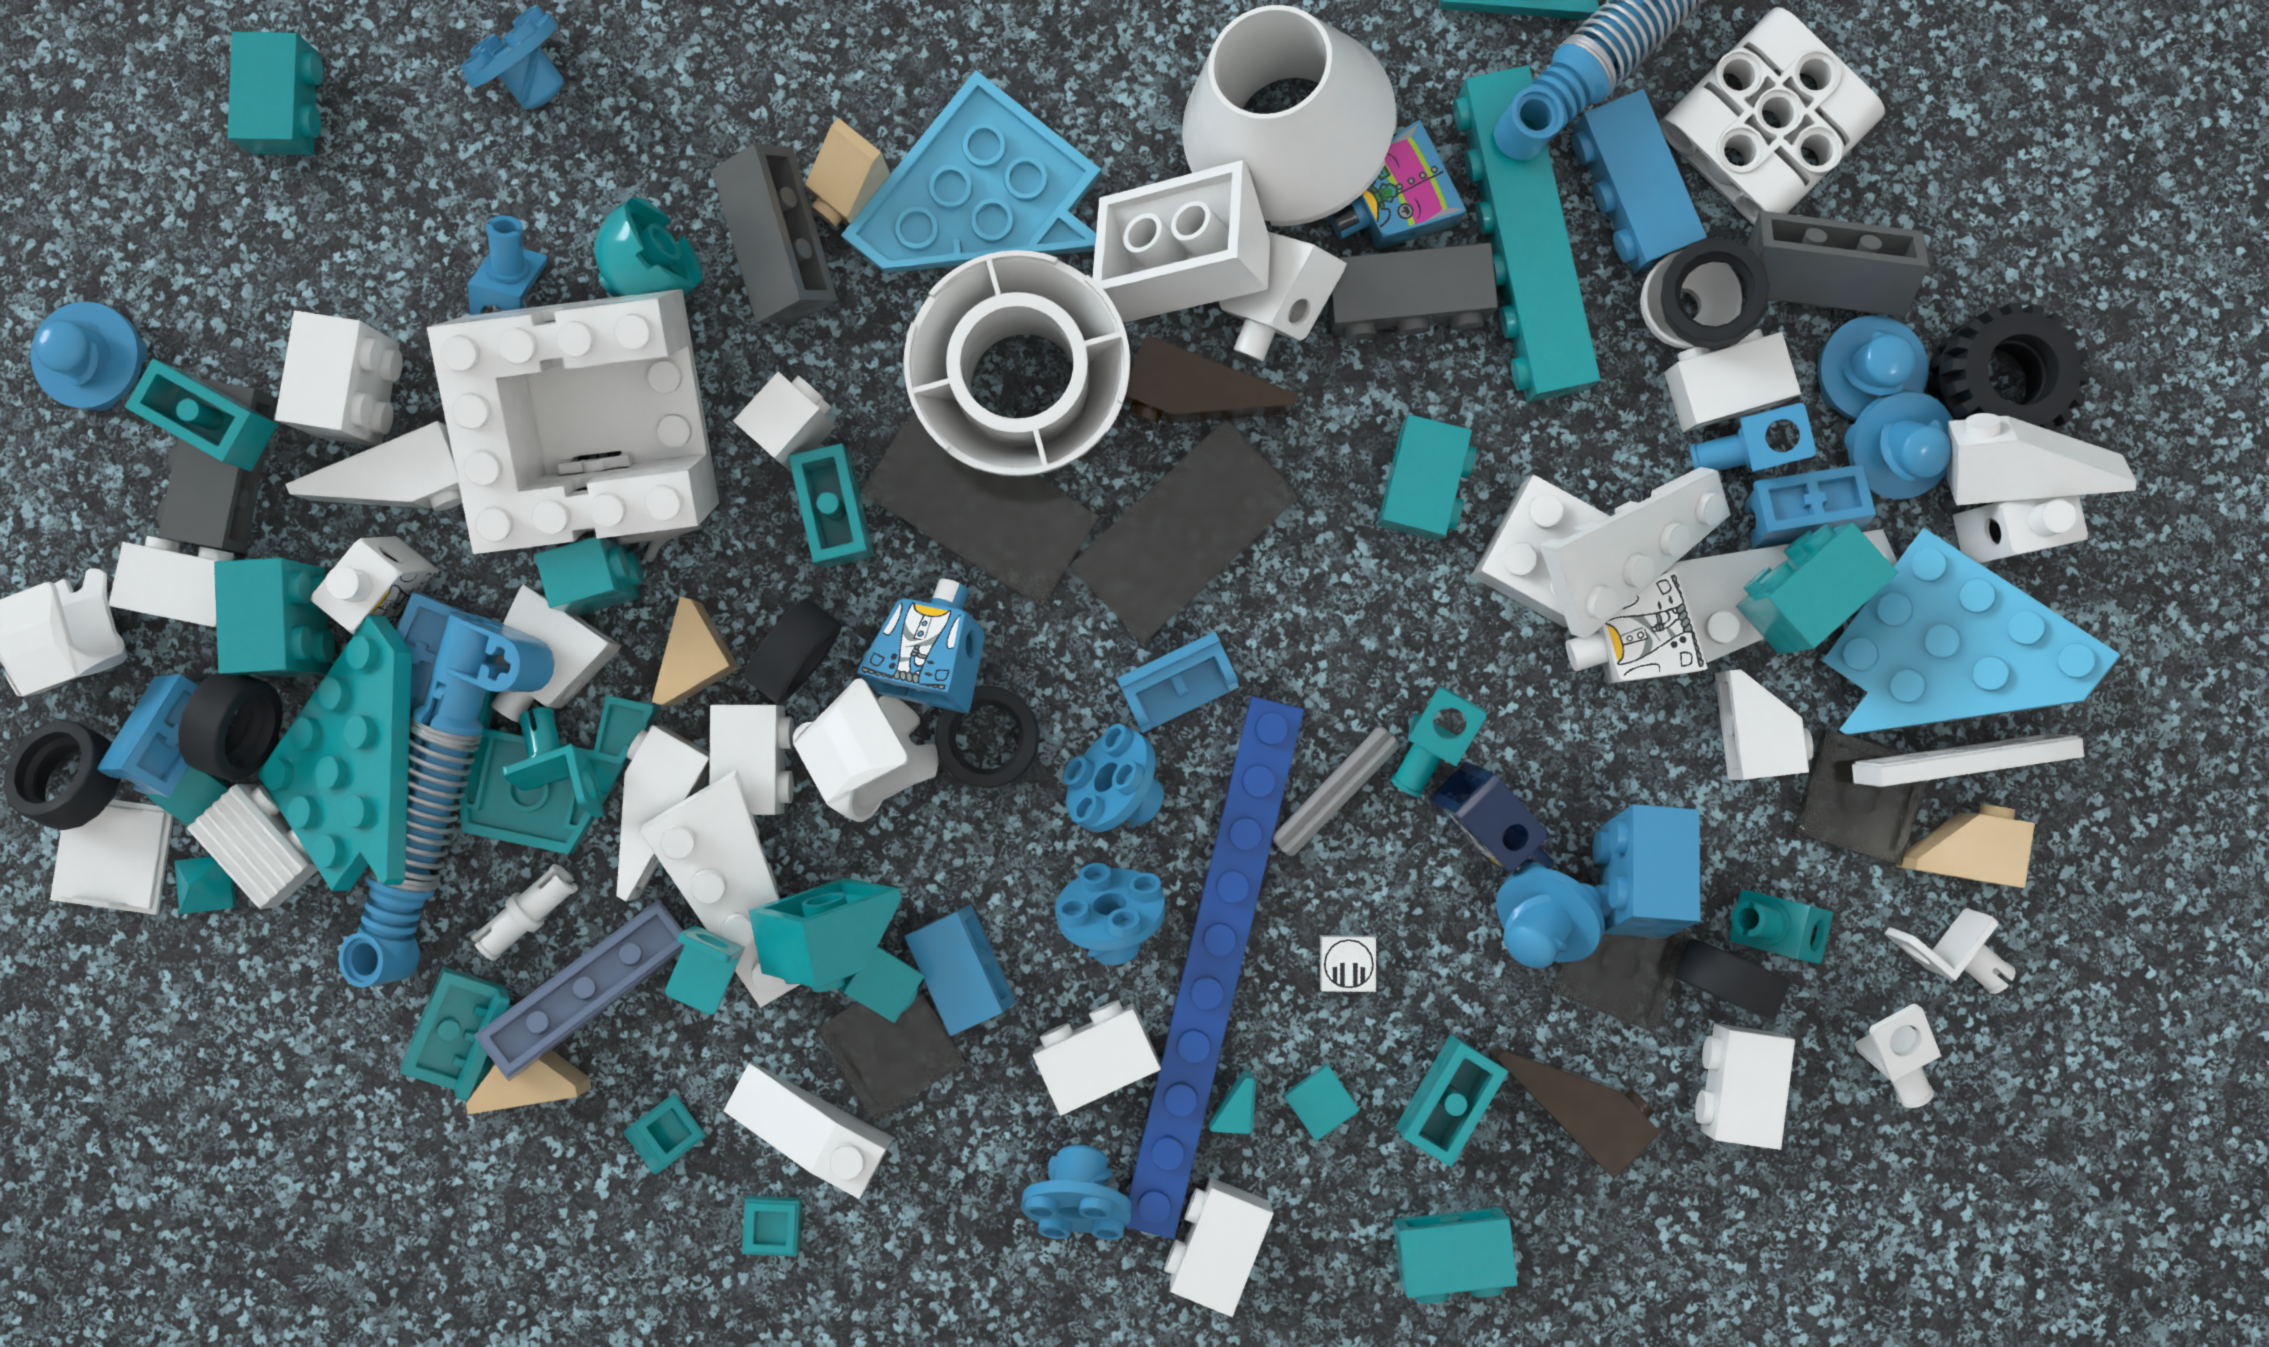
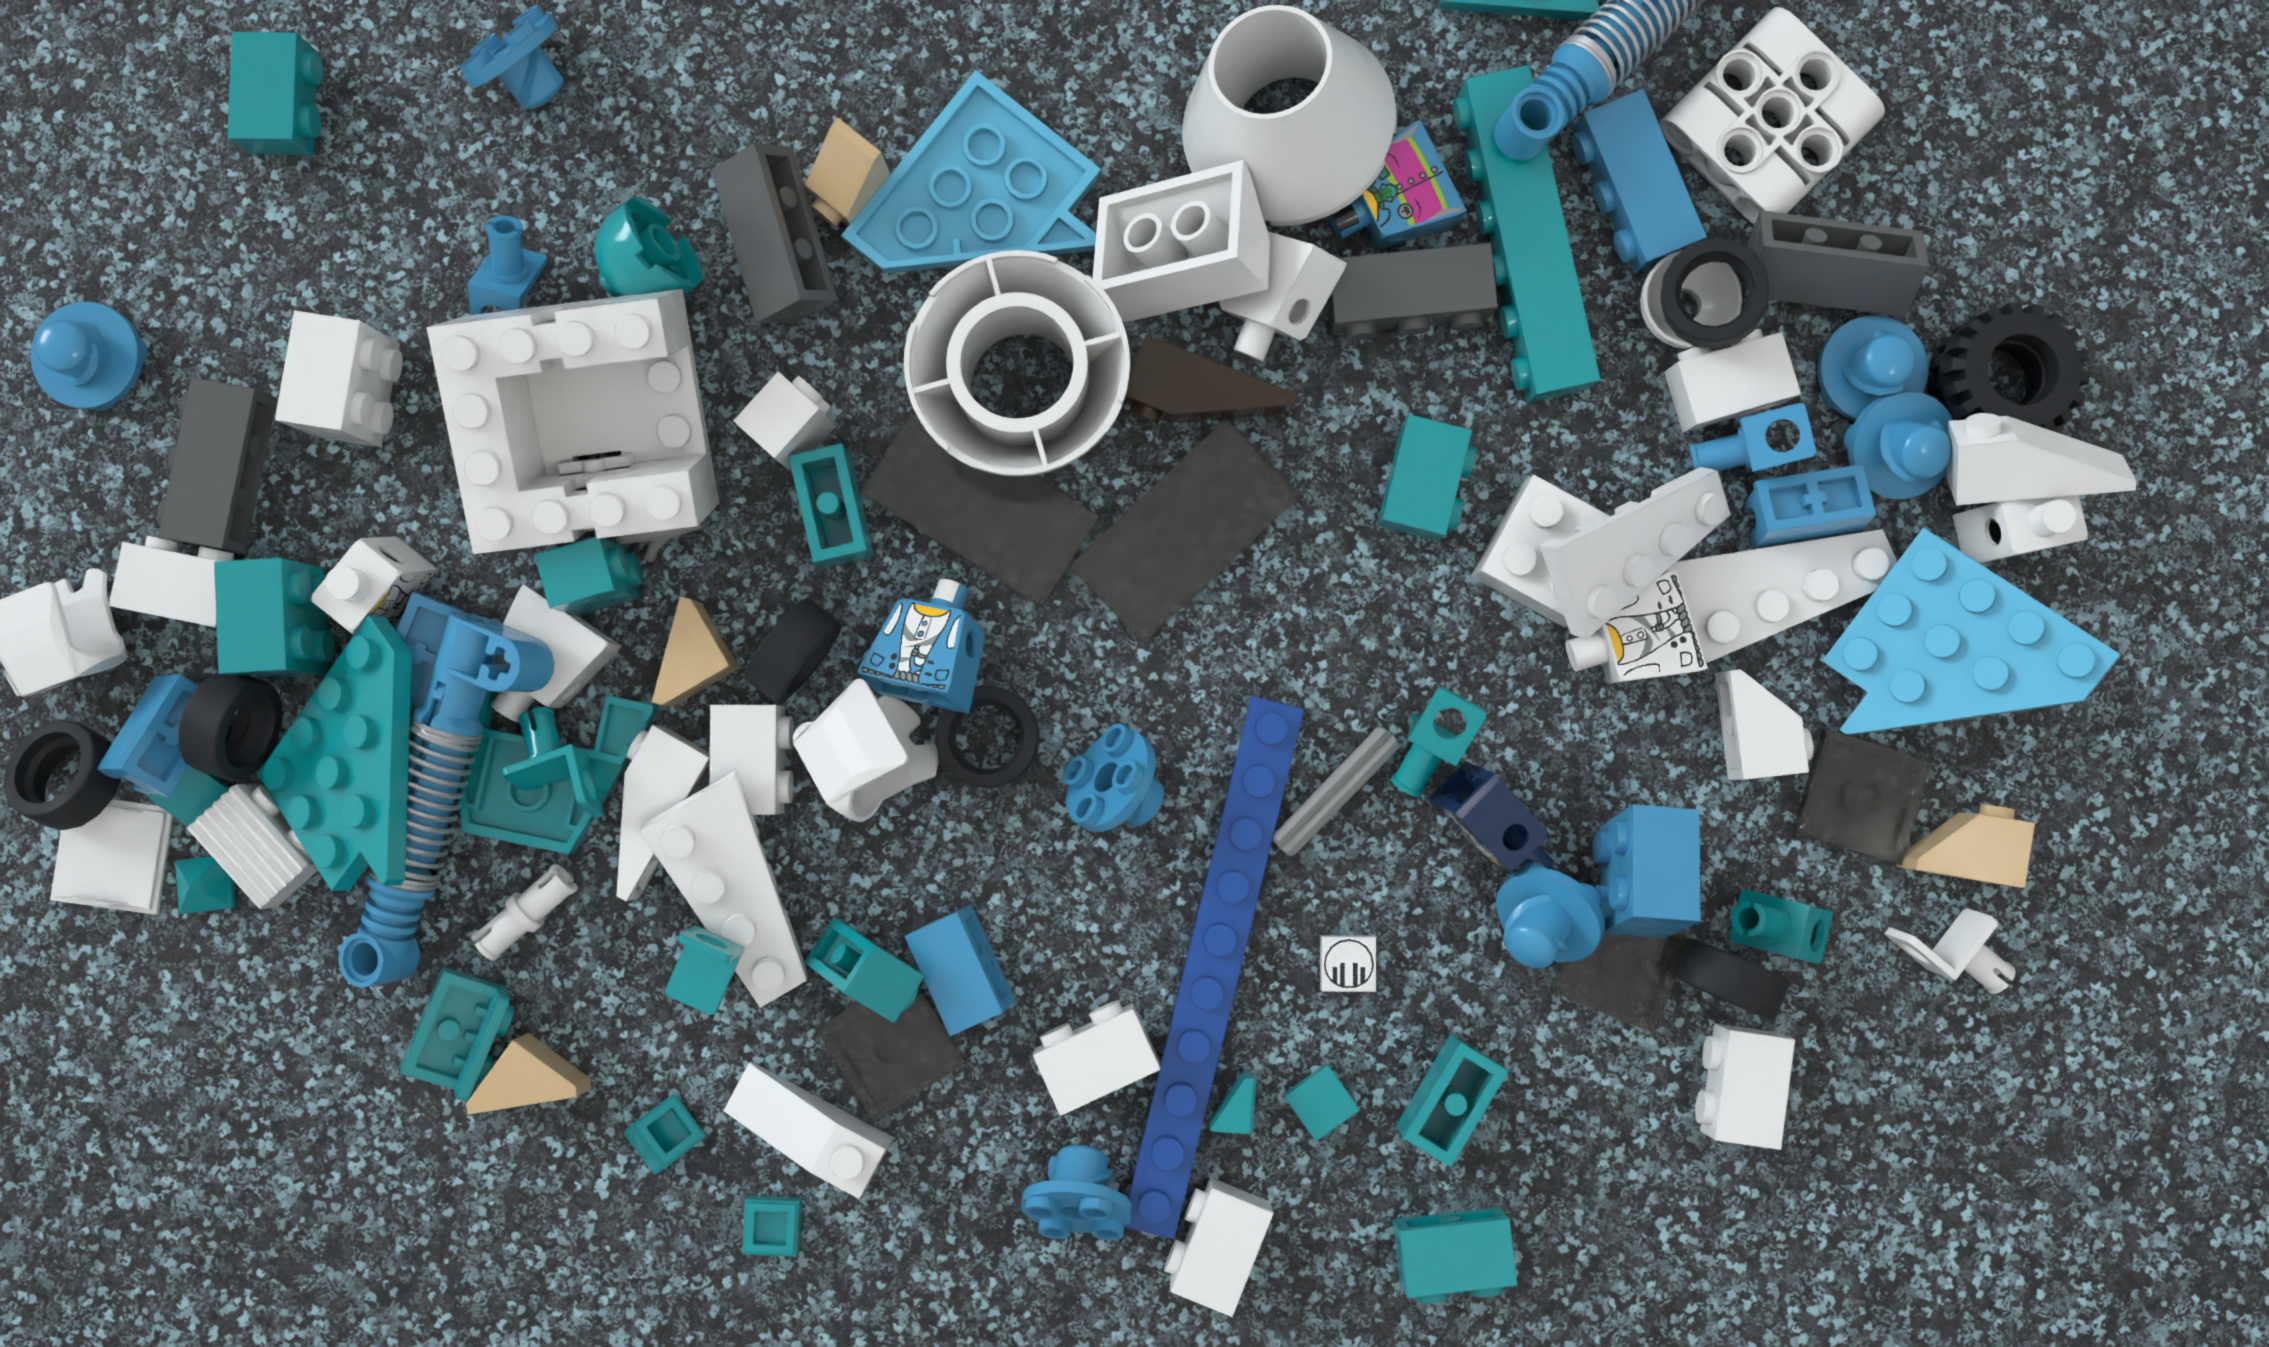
teal brick [125,358,278,471] -> none
white slope [286,421,462,511] -> none
sand blue tile [474,900,684,1081] -> none
teal slope [748,878,902,992] -> none
dark azure plate [1055,863,1166,965] -> none
dark azure hinge [1116,632,1239,734] -> none
dark brown slope [1488,1044,1661,1179] -> none
teal brick [1735,522,1899,655] -> none
white tile [1852,734,2084,787] -> none
white bracket [1855,1004,1941,1108] -> none

